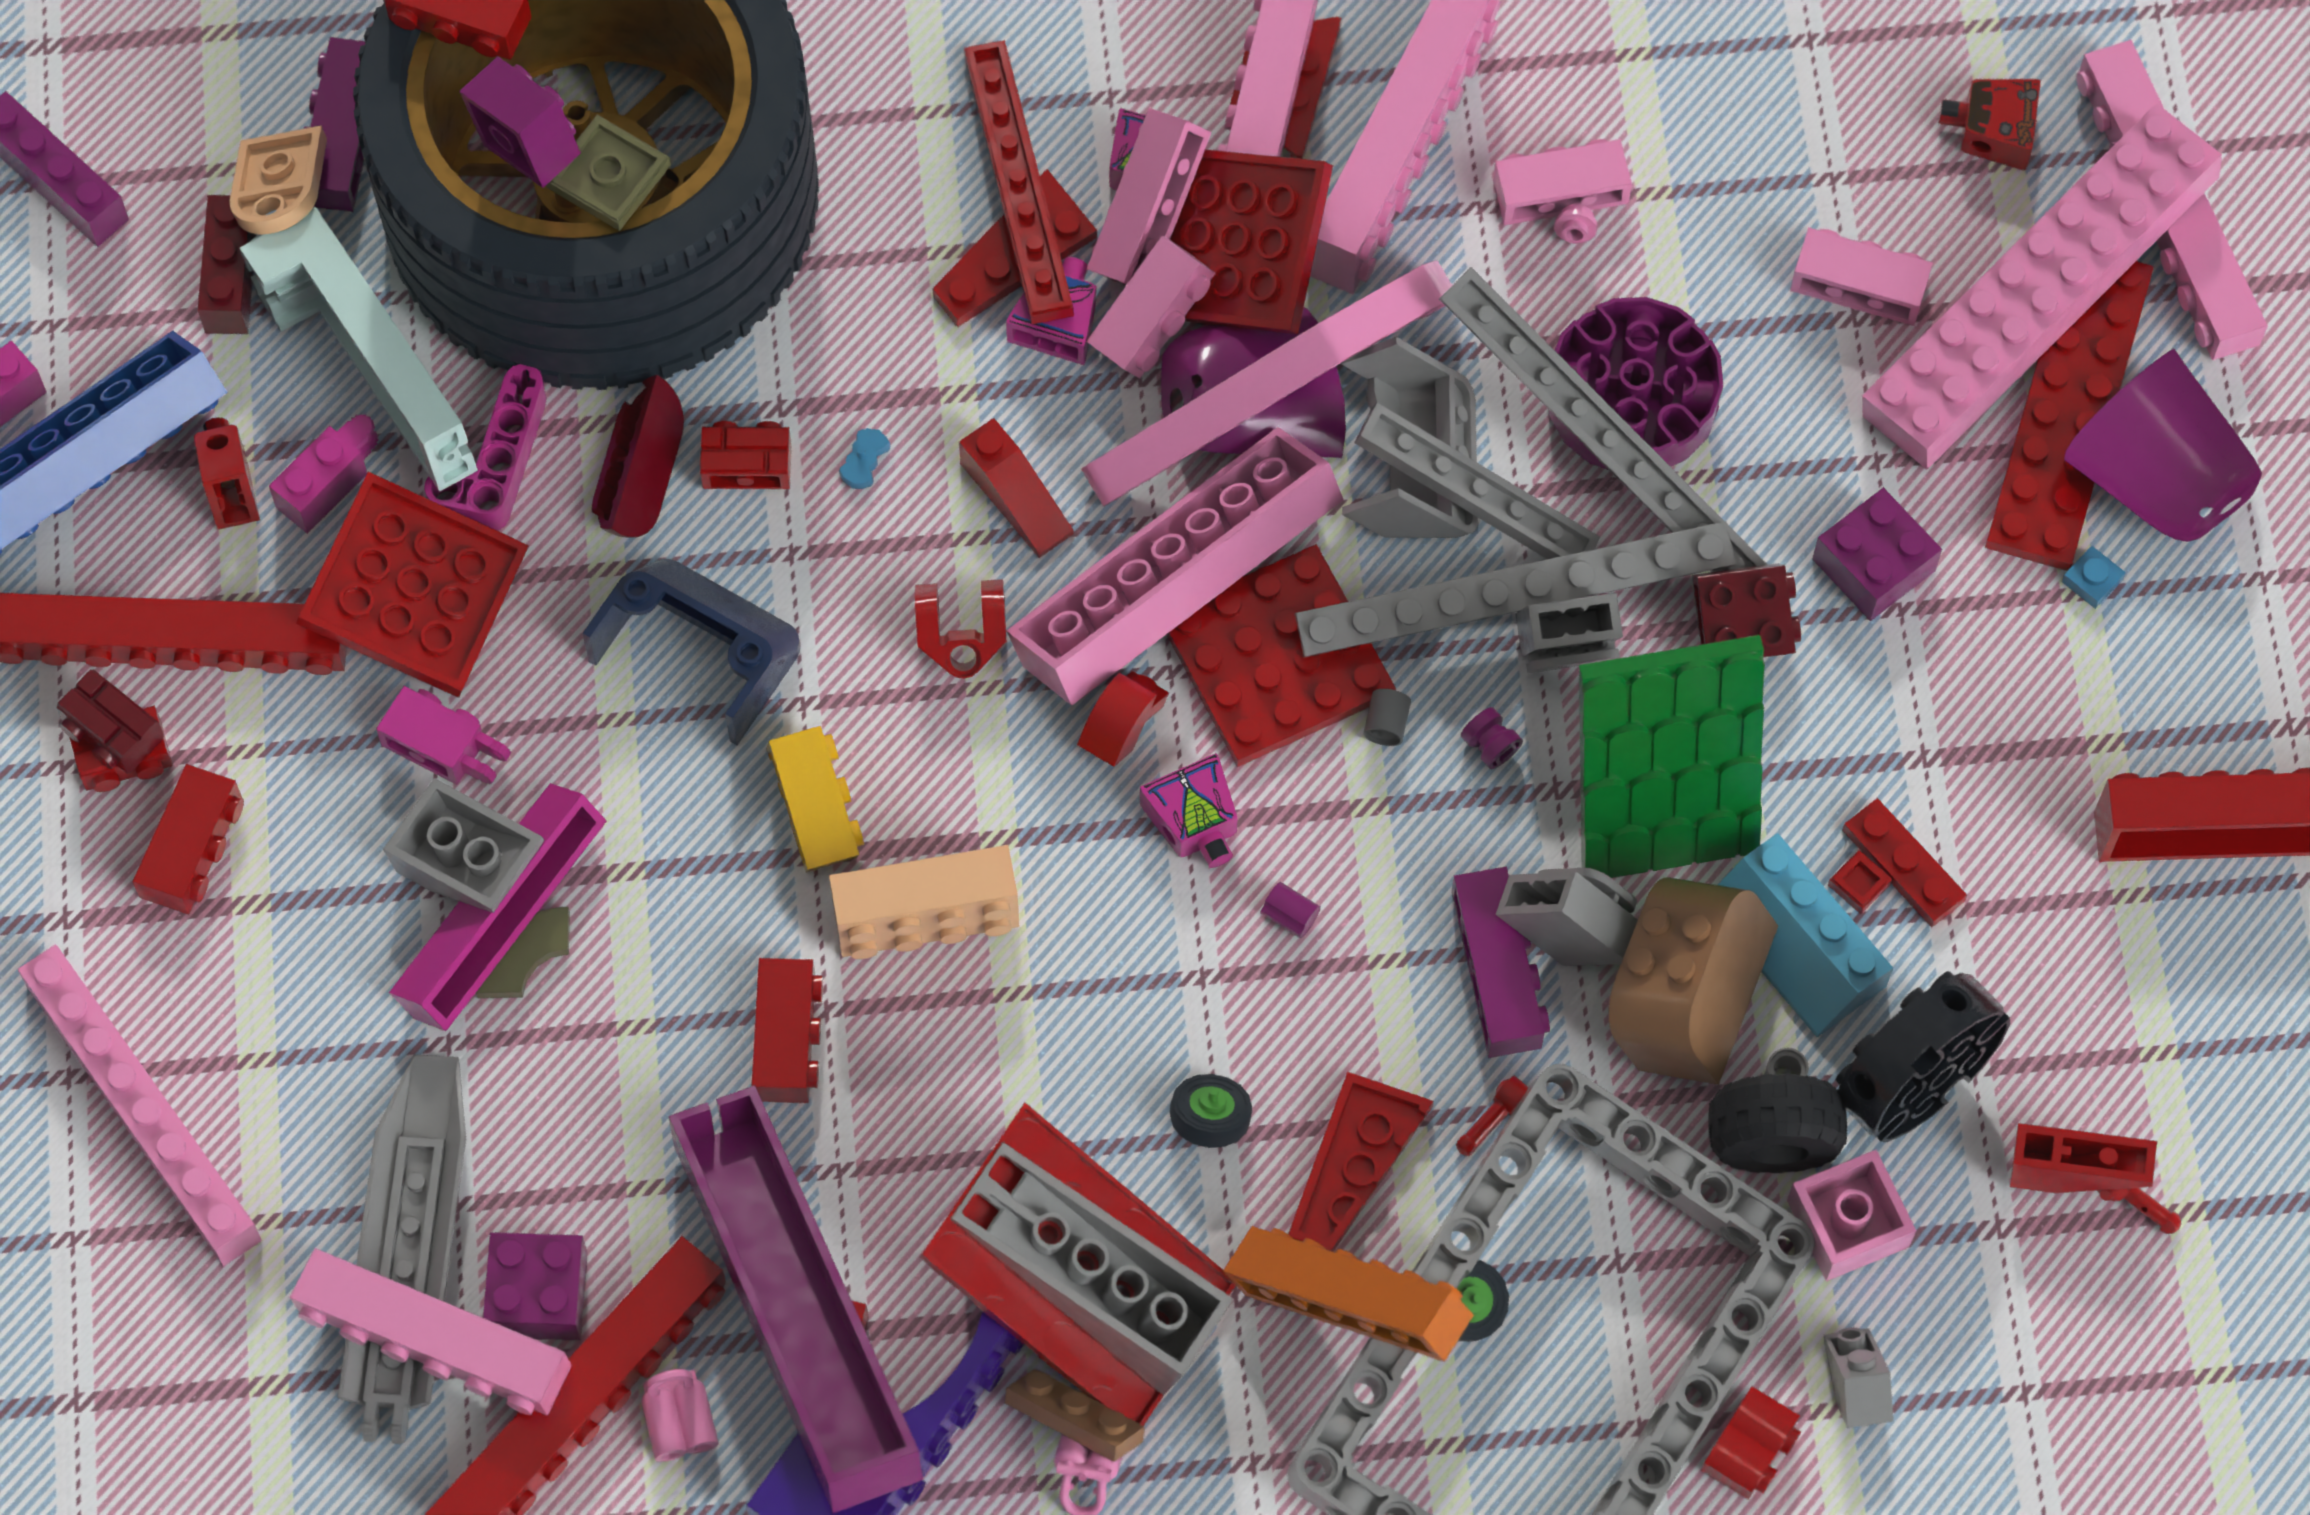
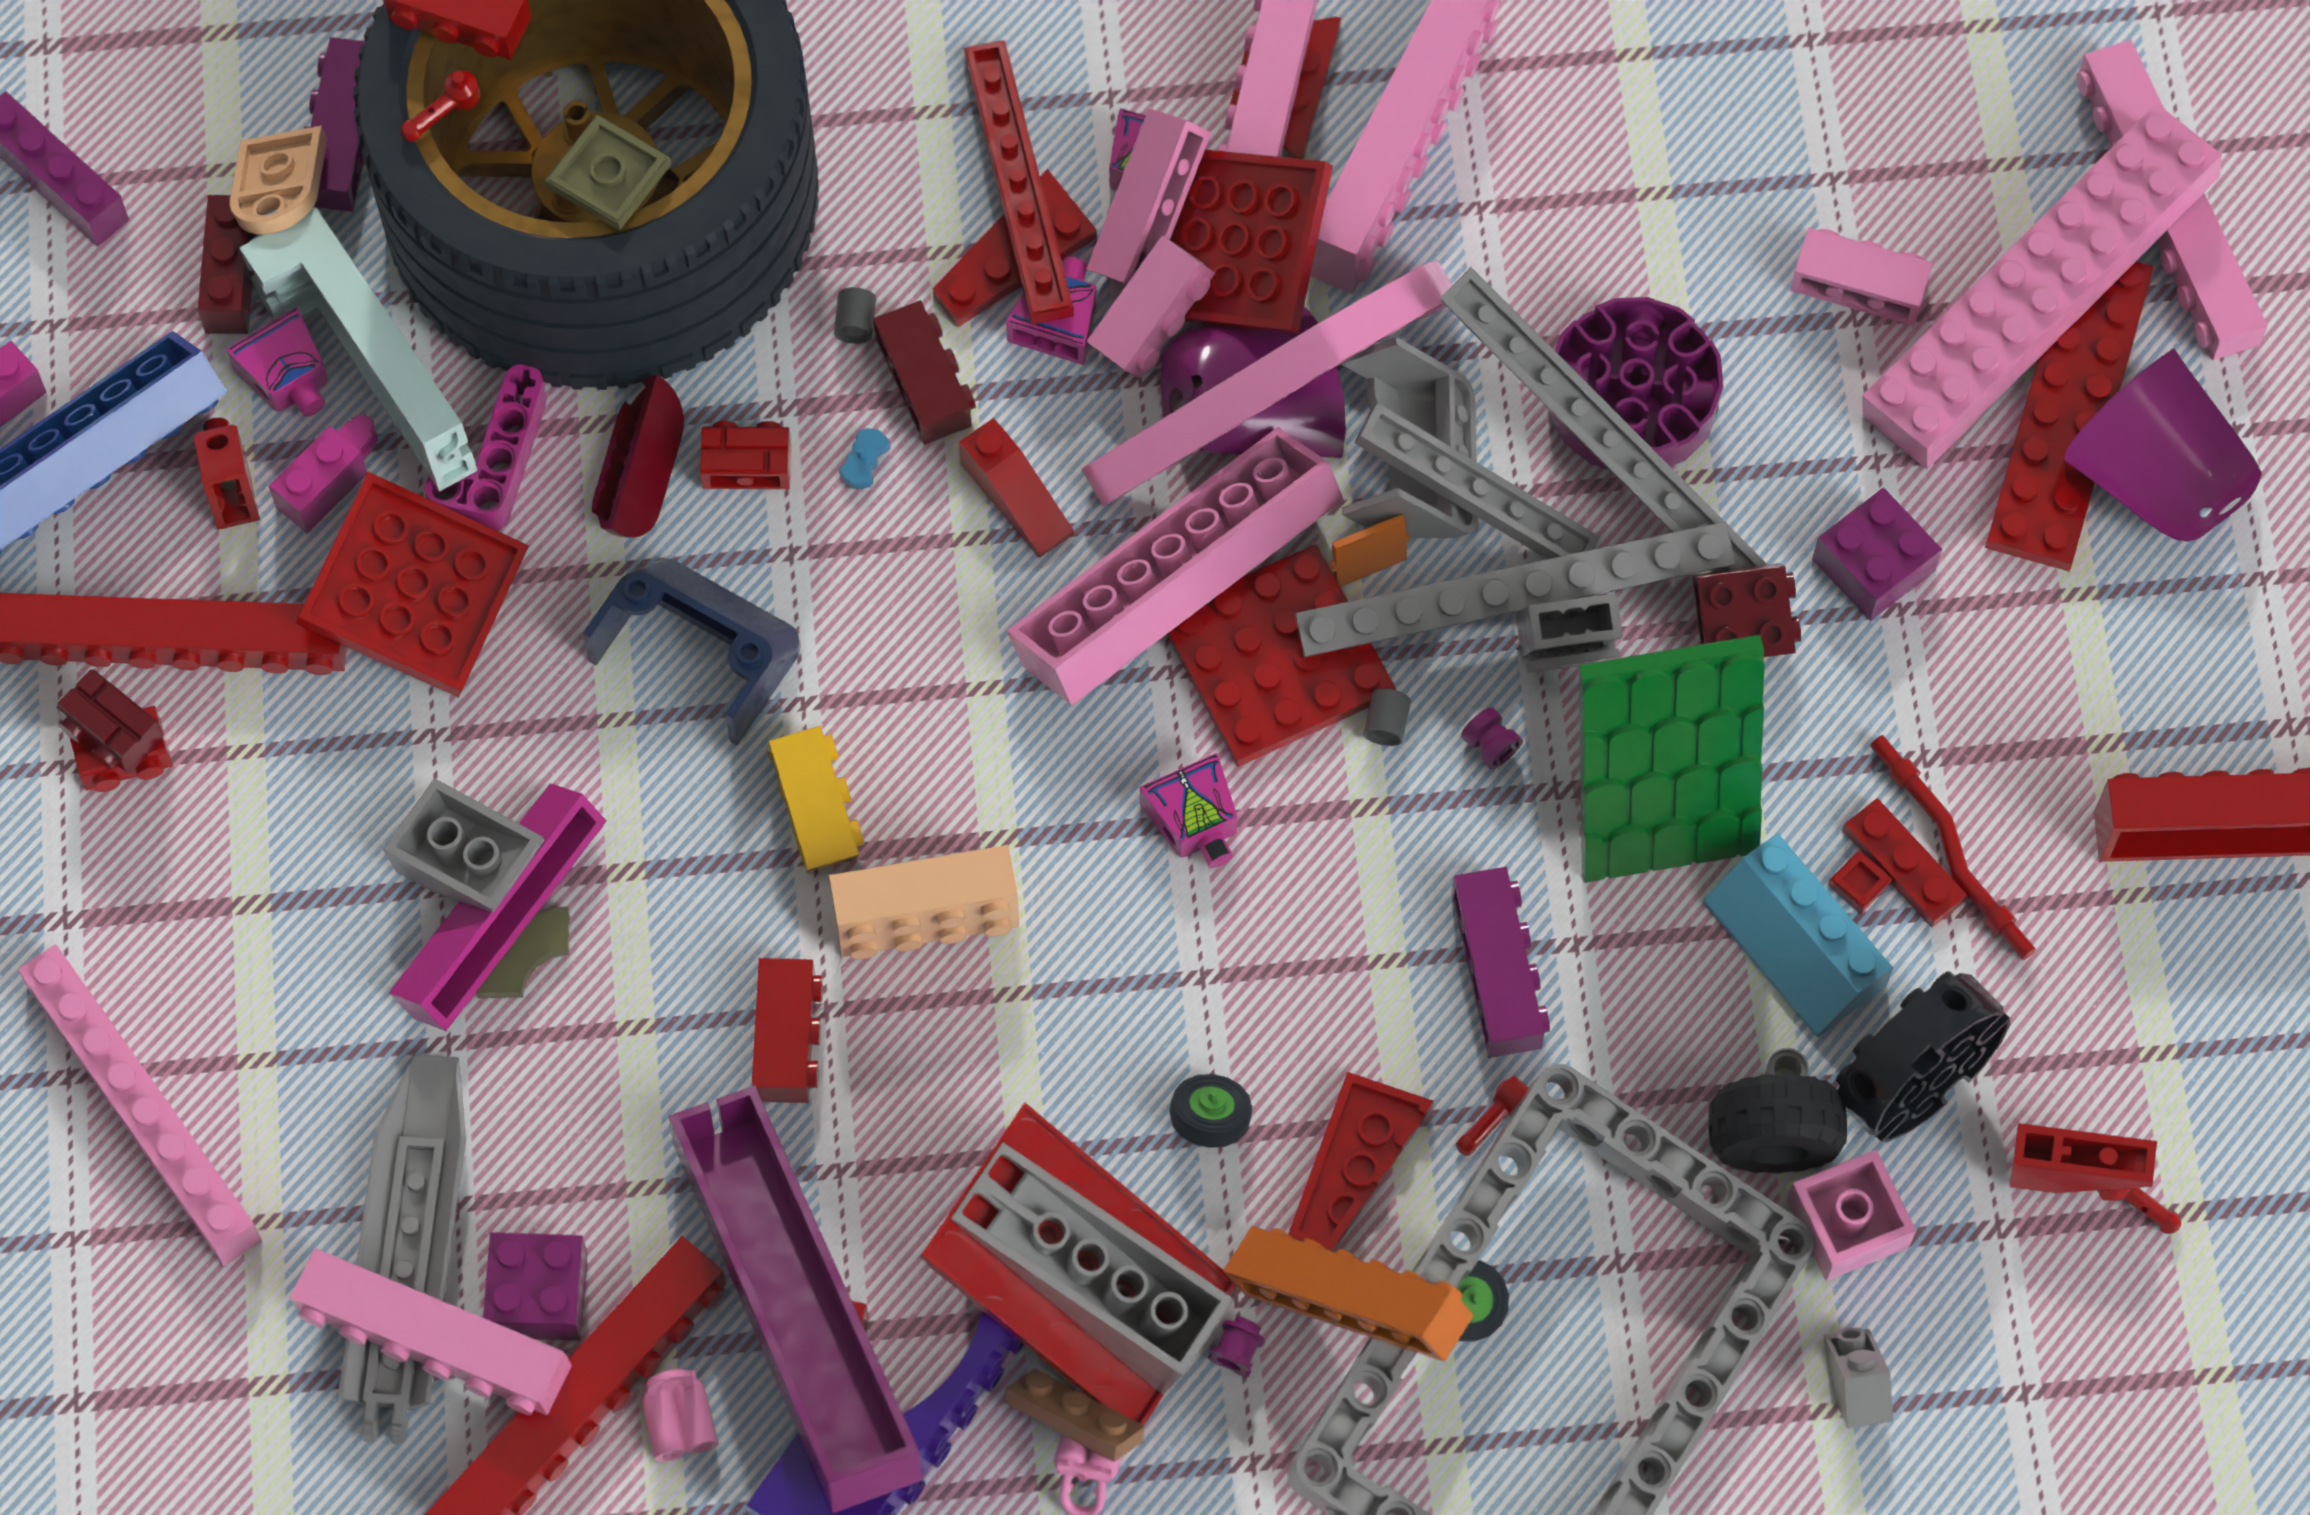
red brick [132,764,244,915] -> none
dark pink hinge [376,686,511,785] -> none
magenta brick [459,56,581,188] -> none
red piece [915,579,1006,679] -> none
red brick [1077,671,1169,767] -> none
magenta piece [1260,882,1321,938] -> none
bright pink brick [1493,139,1632,226] -> none
light grey brick [1496,868,1638,966] -> none
bright pink plate [1554,204,1597,244] -> none
medium nougat brick [1609,877,1778,1085] -> none
red brick [1701,1386,1801,1500] -> none
red torso [1938,79,2041,171] -> none
dark azure plate [2061,546,2126,609] -> none
none -> dark pink torso [226,307,329,417]
none -> red piece [400,70,481,142]
none -> dark grey beam [834,287,876,344]
none -> dark red brick [873,300,976,445]
none -> magenta brick [1207,1317,1265,1378]
none -> orange piece [1329,514,1411,587]
none -> red bar [1870,735,2036,960]

